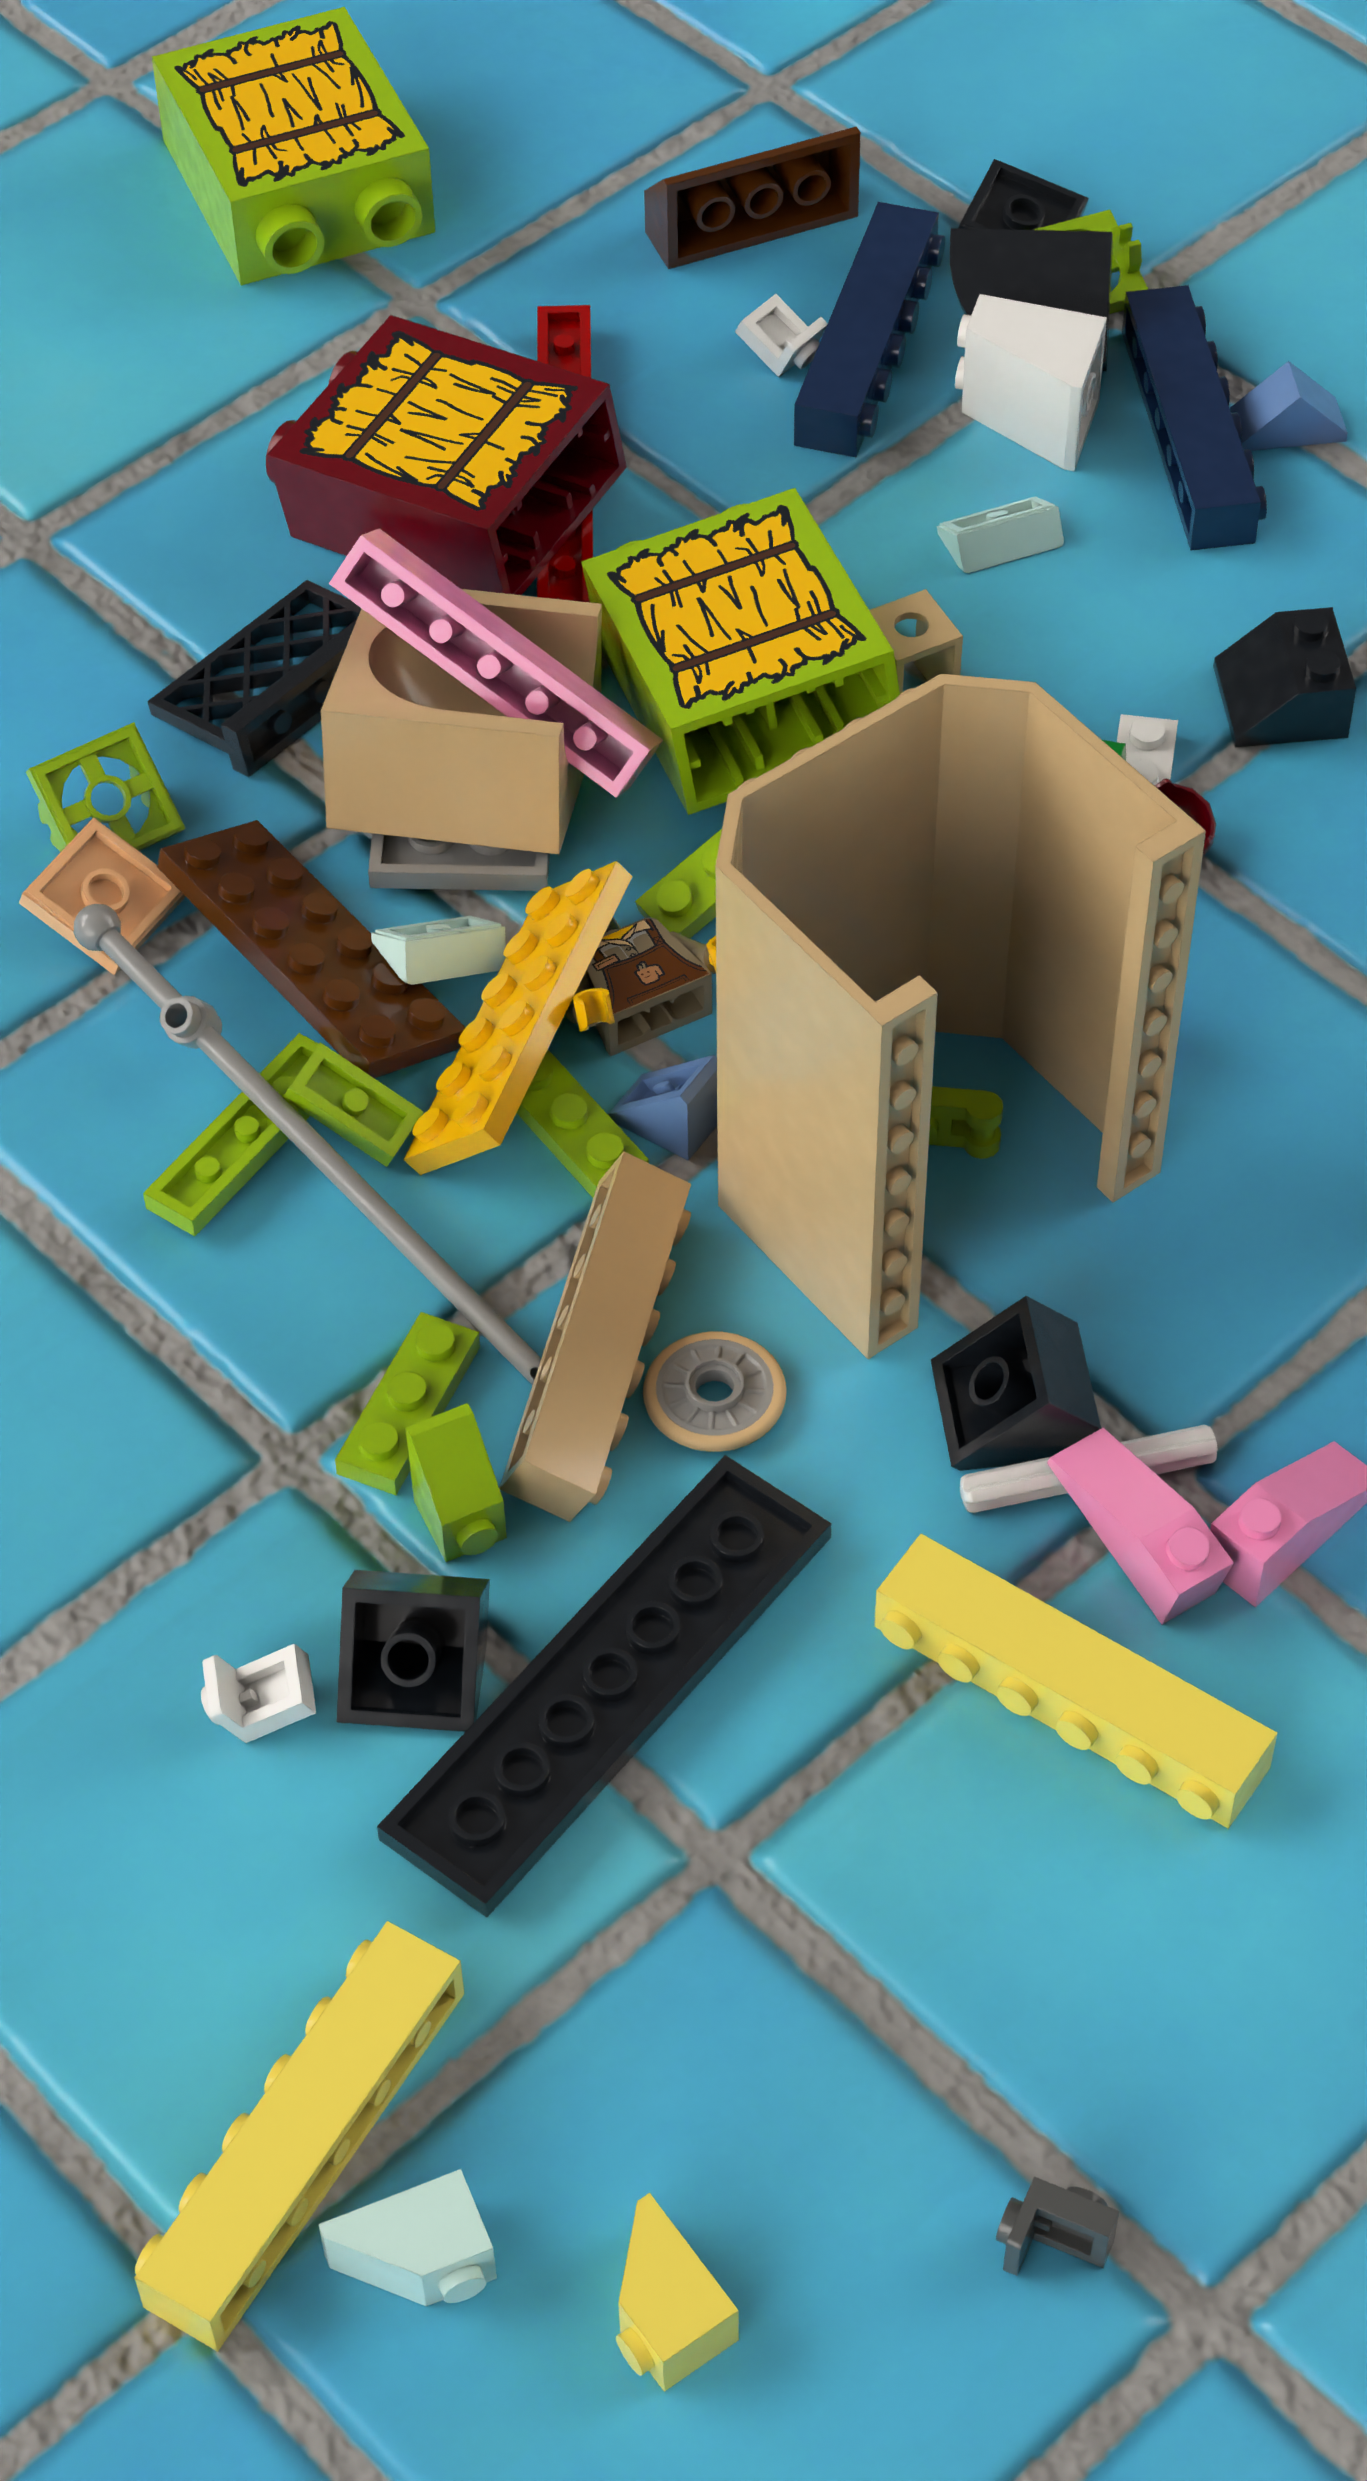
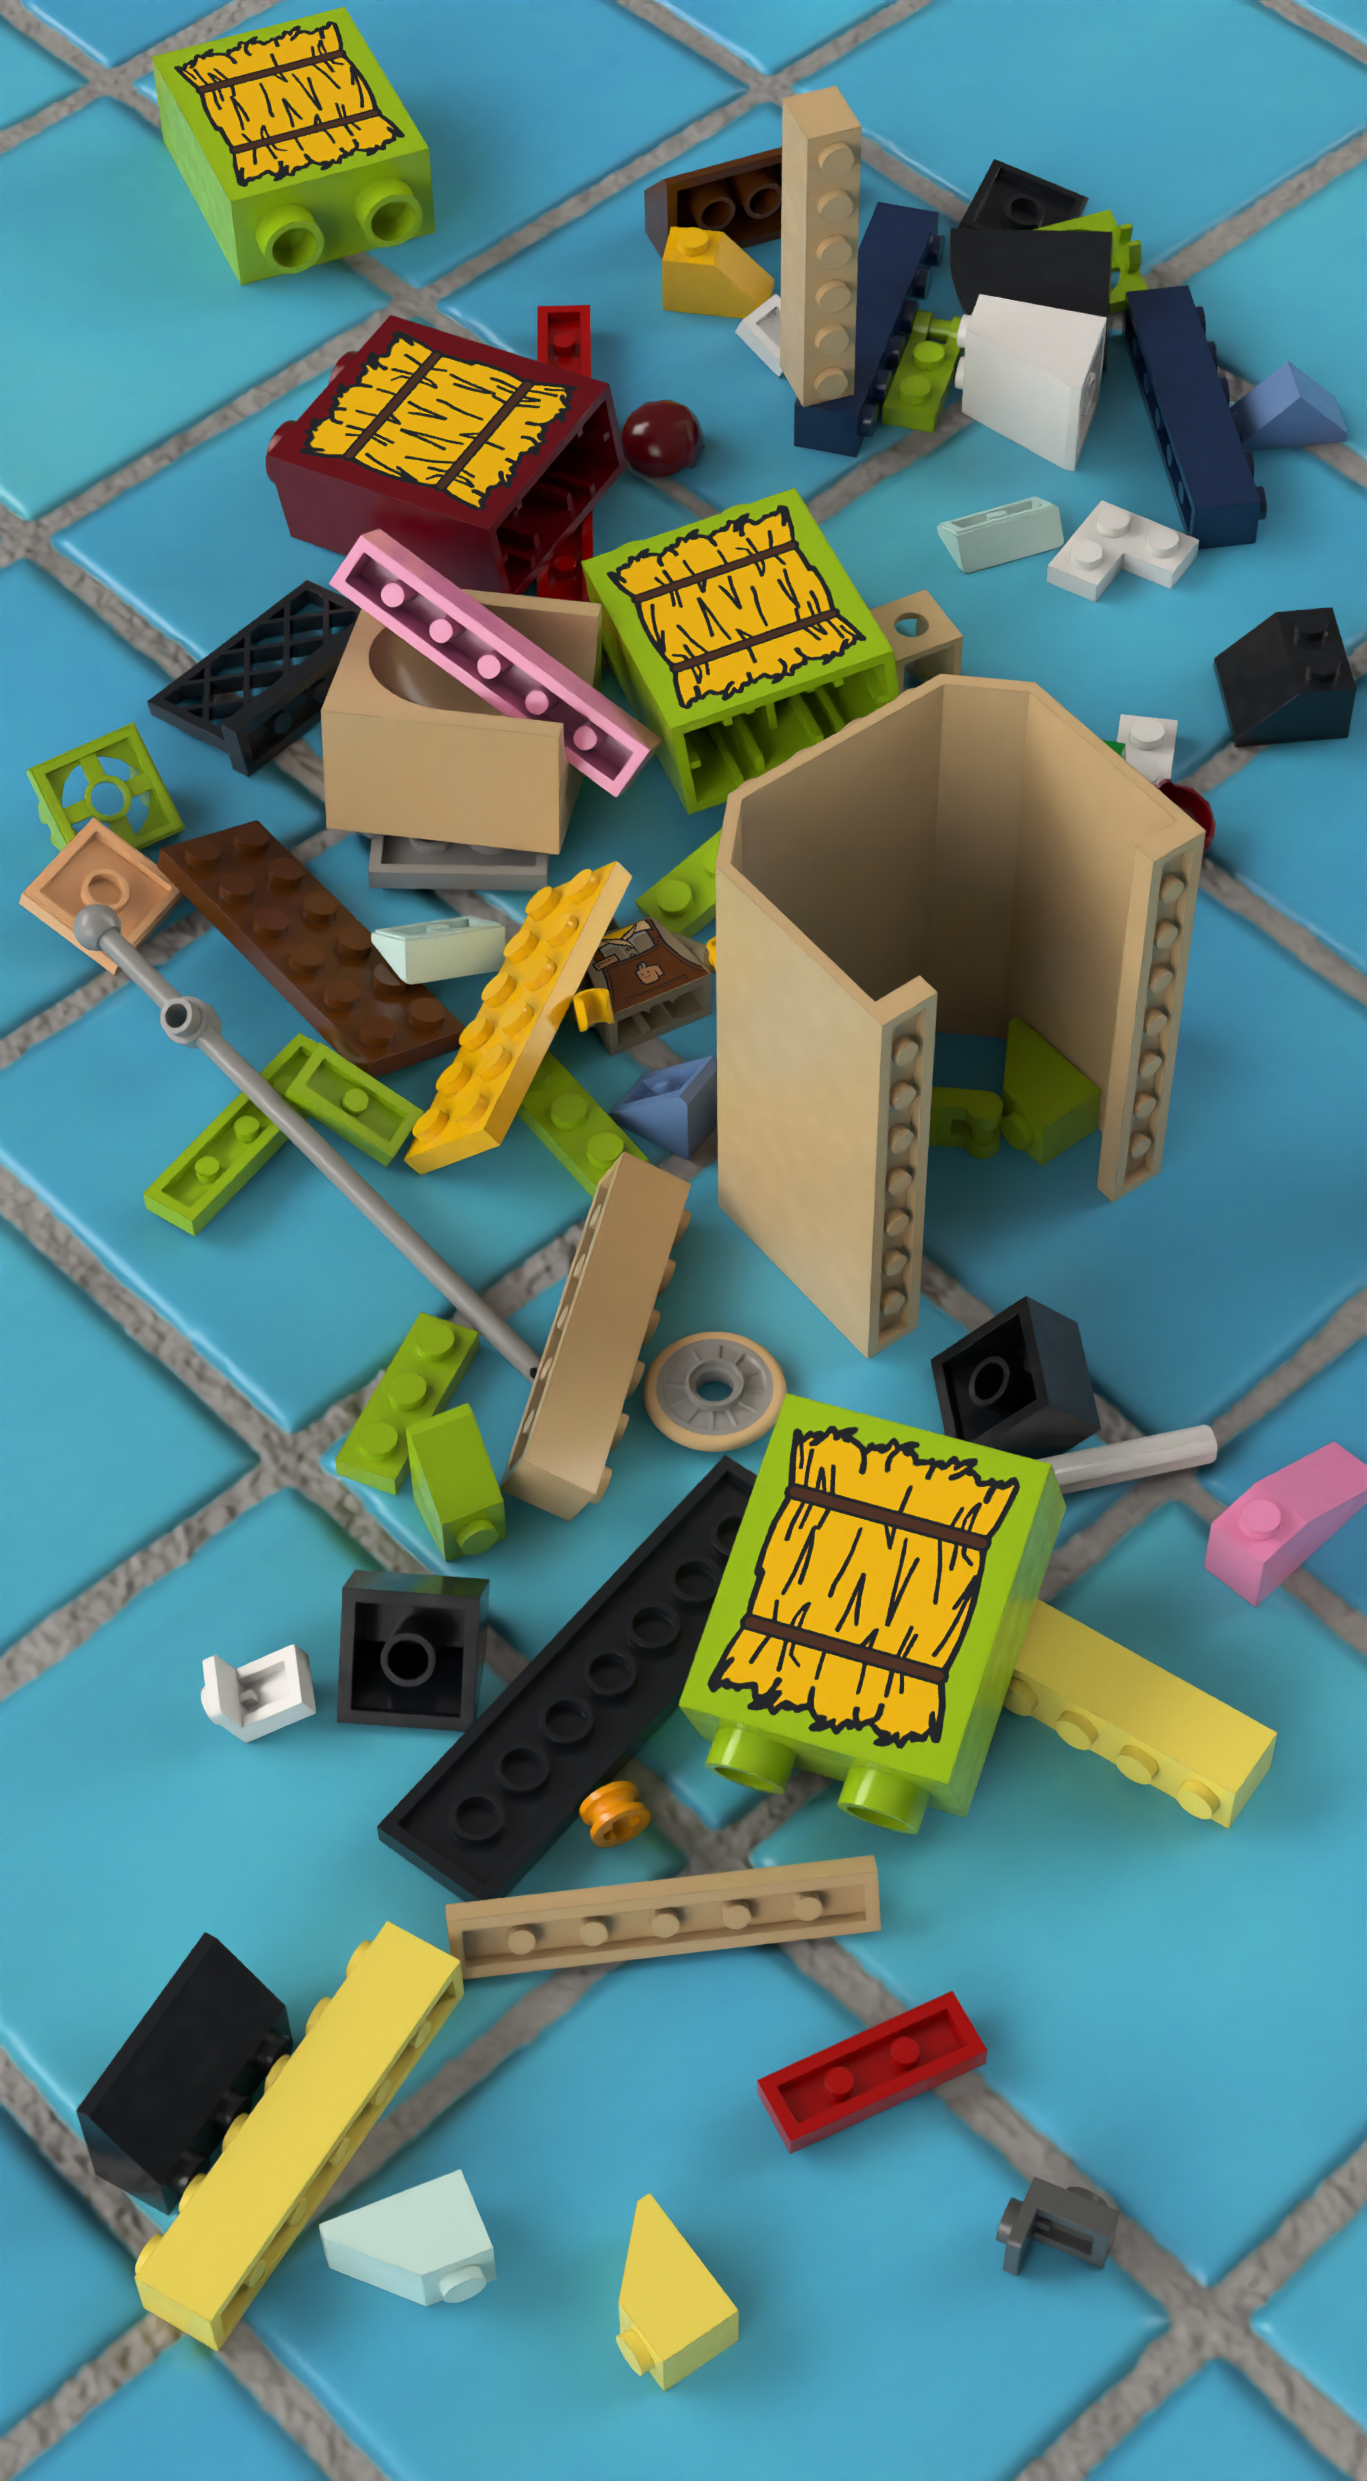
bright pink slope [1047,1428,1234,1625] -> none
none -> black slope [76,1932,293,2216]
none -> tan plate [445,1855,881,1980]
none -> light orange bush [579,1781,651,1848]
none -> dark red hair [621,400,705,477]
none -> yellow slope [662,226,774,319]
none -> brick [678,1393,1067,1834]
none -> red plate [757,1990,988,2154]
none -> tan brick [780,86,862,407]
none -> lime plate [882,309,965,433]
none -> lime slope [1000,1016,1101,1166]
none -> white plate [1046,500,1199,602]

